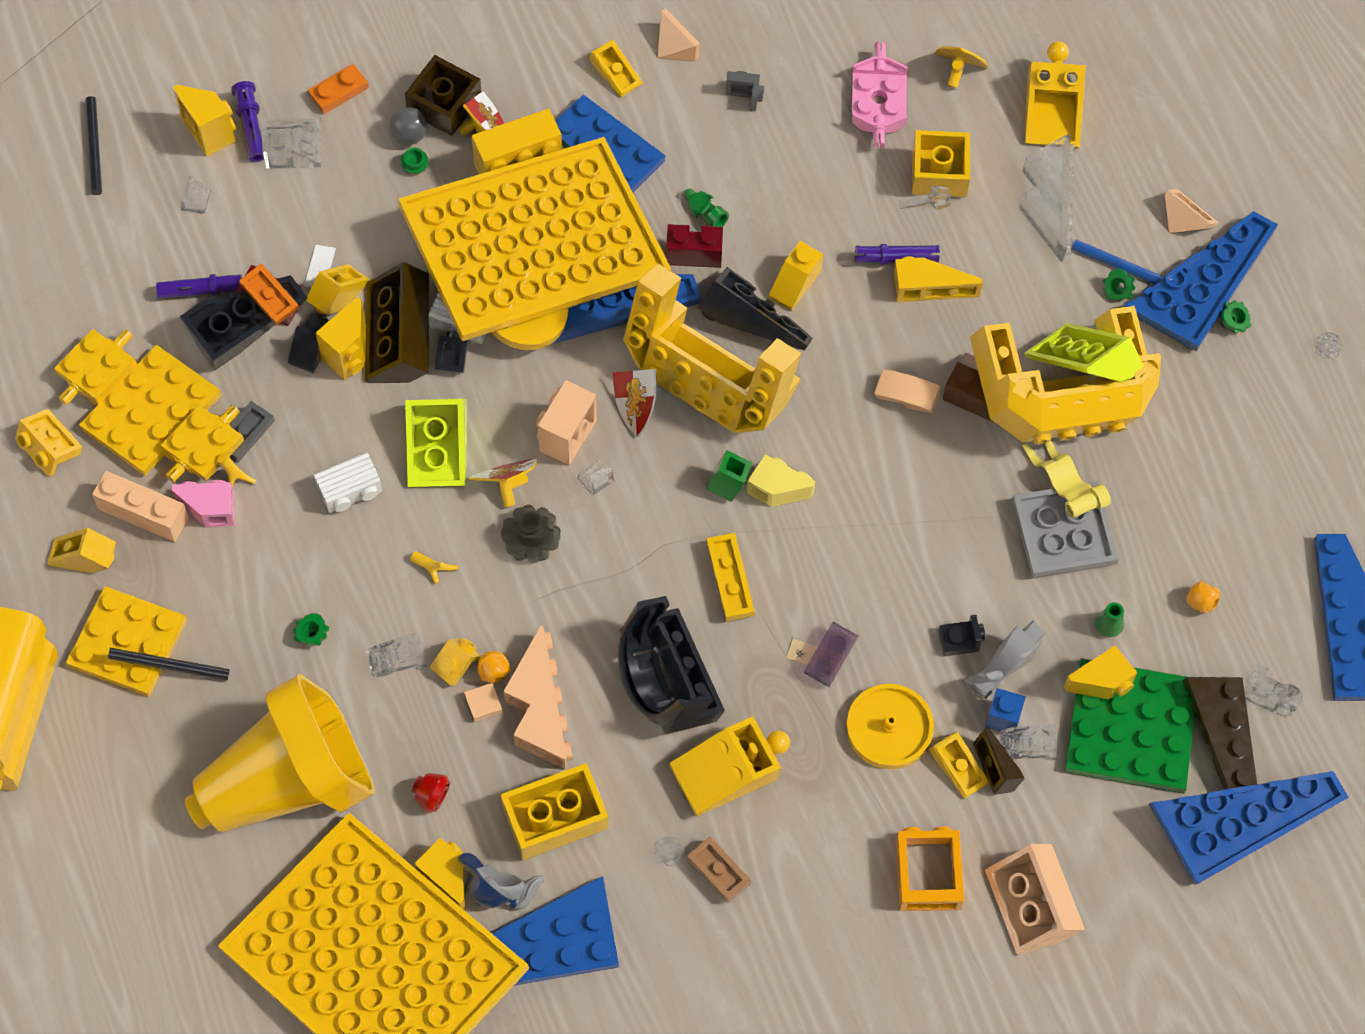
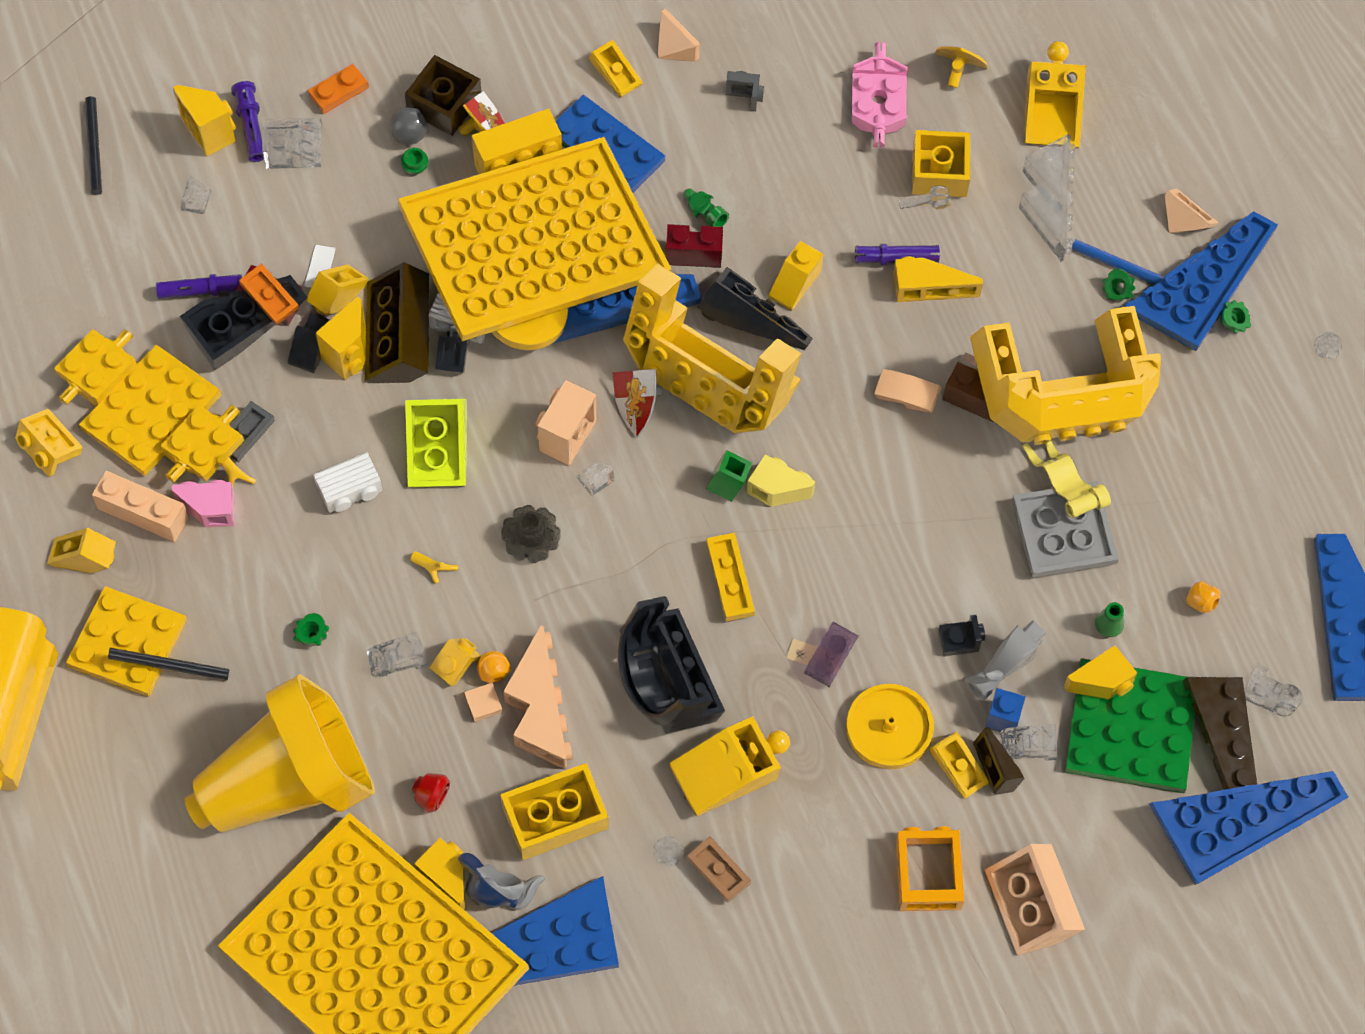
shield [468,458,537,507] -> none
neon yellow slope [1024,323,1143,382] -> none

